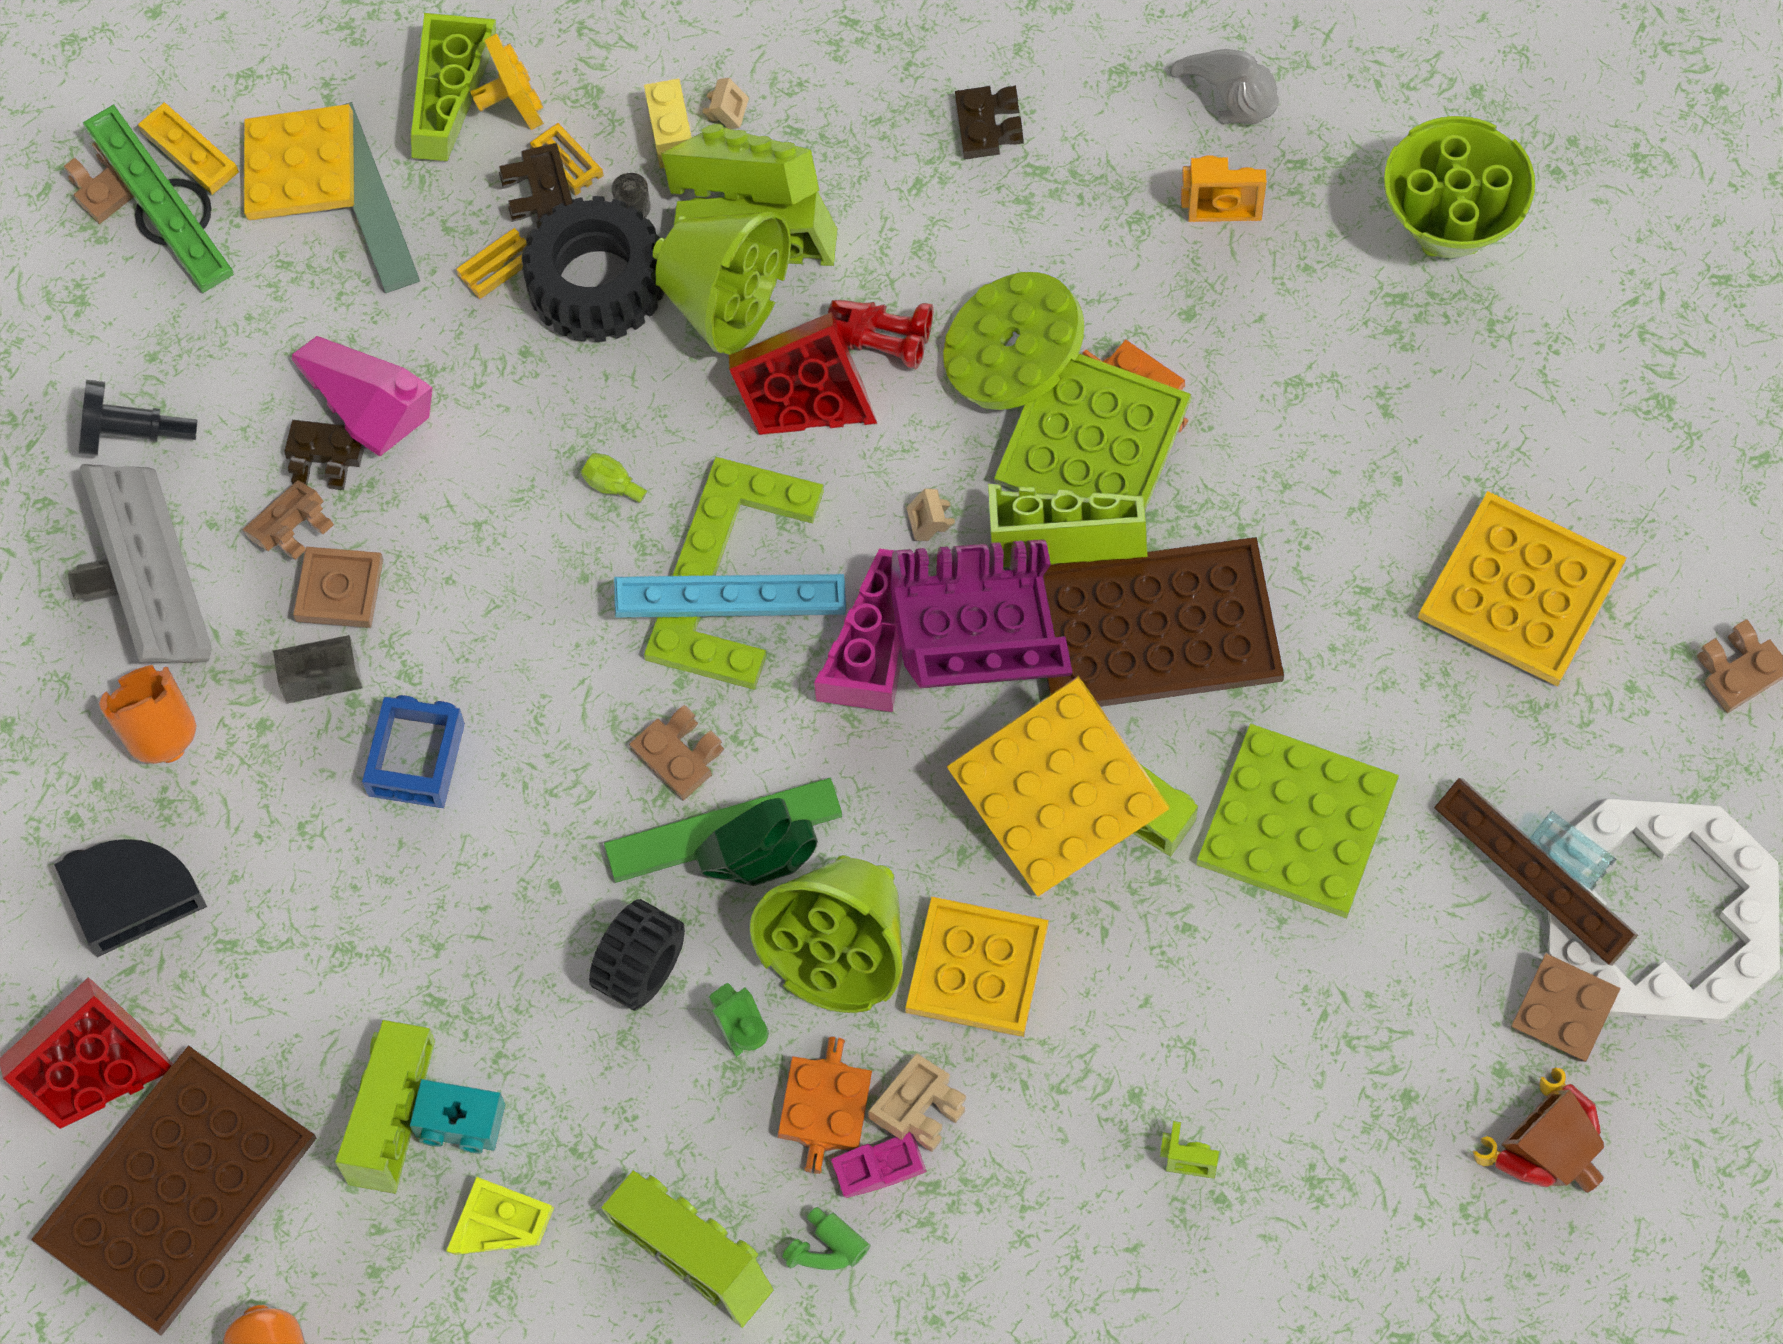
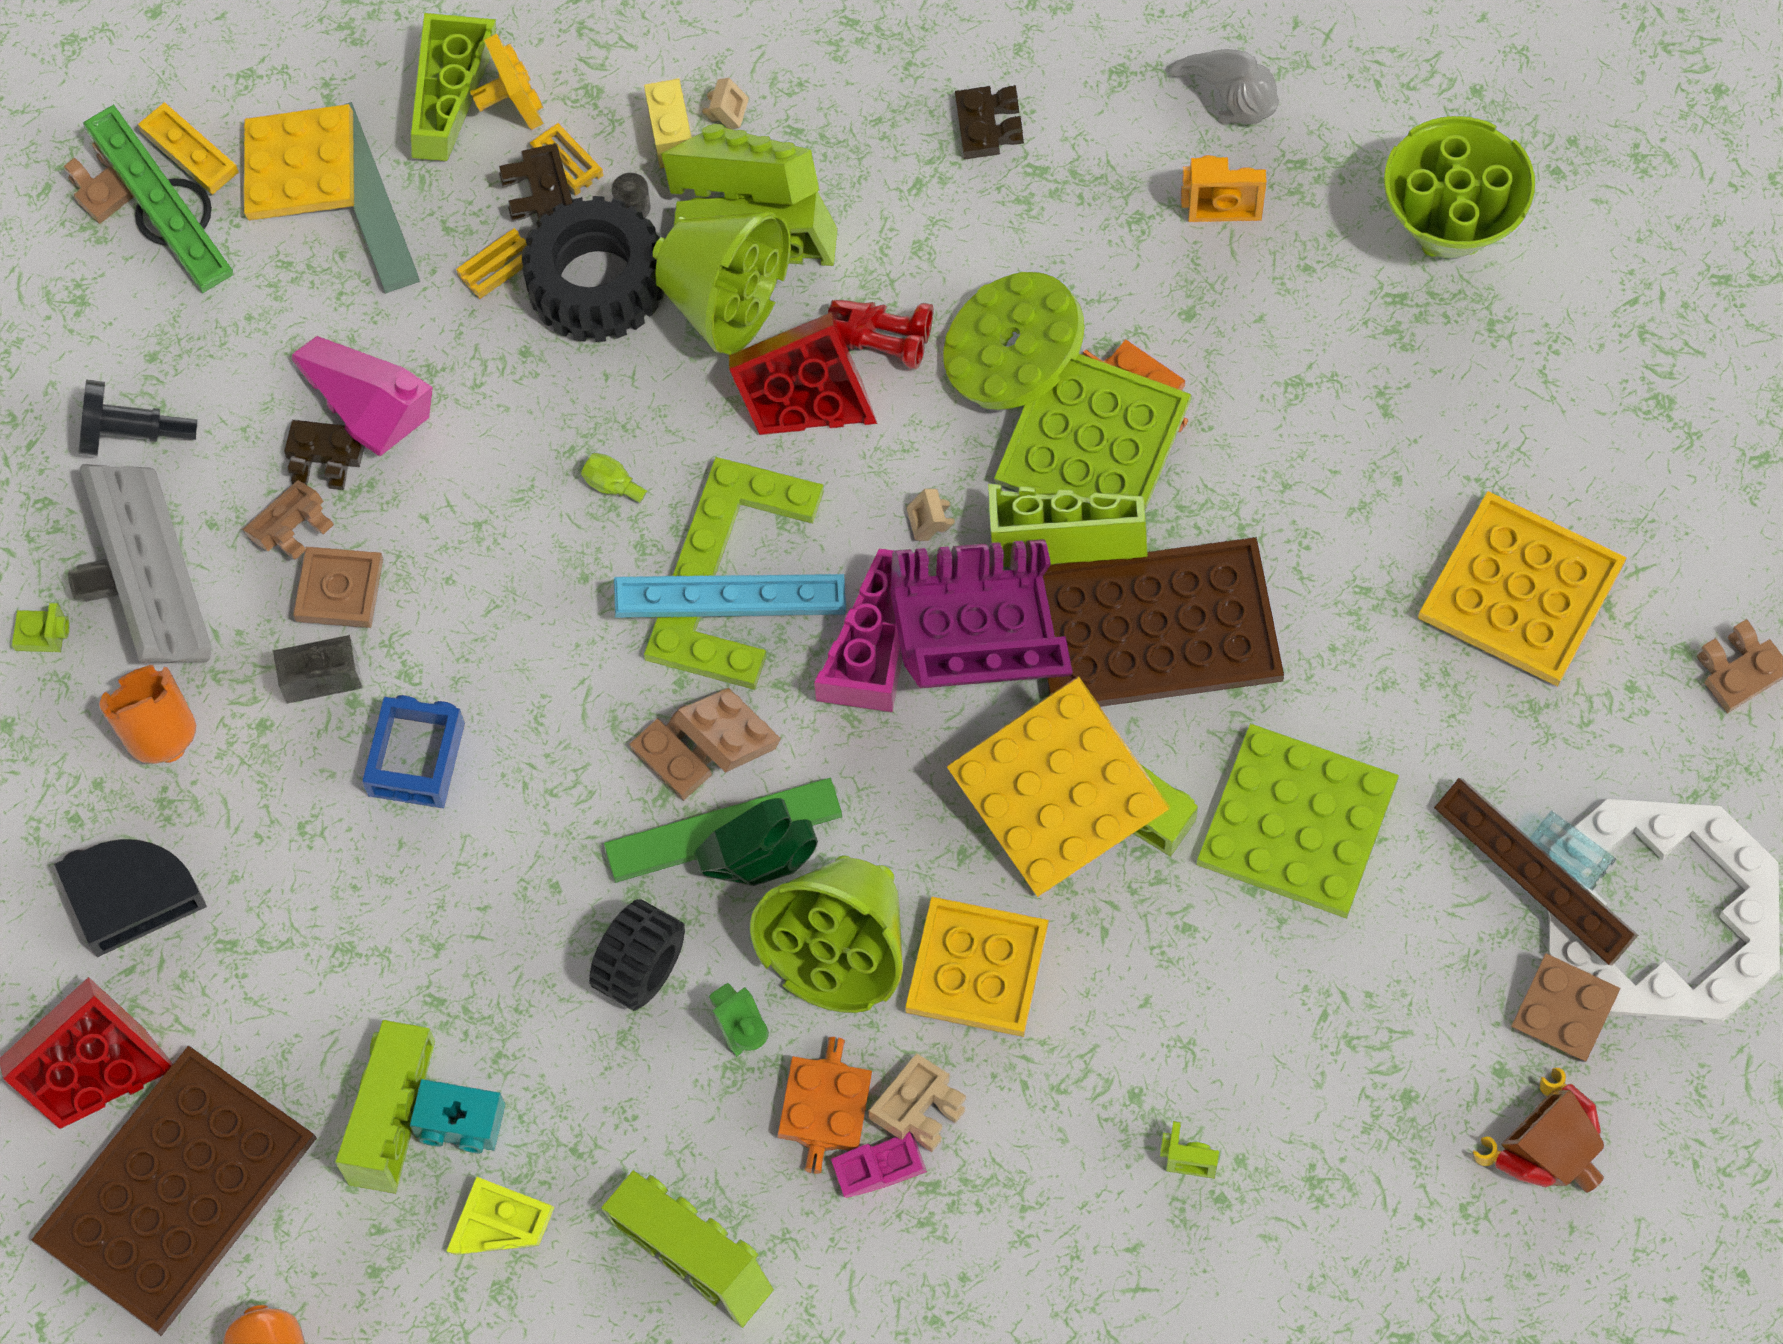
bright green plant [782,1207,871,1270] -> none
none -> lime bracket [12,603,70,653]
none -> medium nougat plate [673,688,781,773]

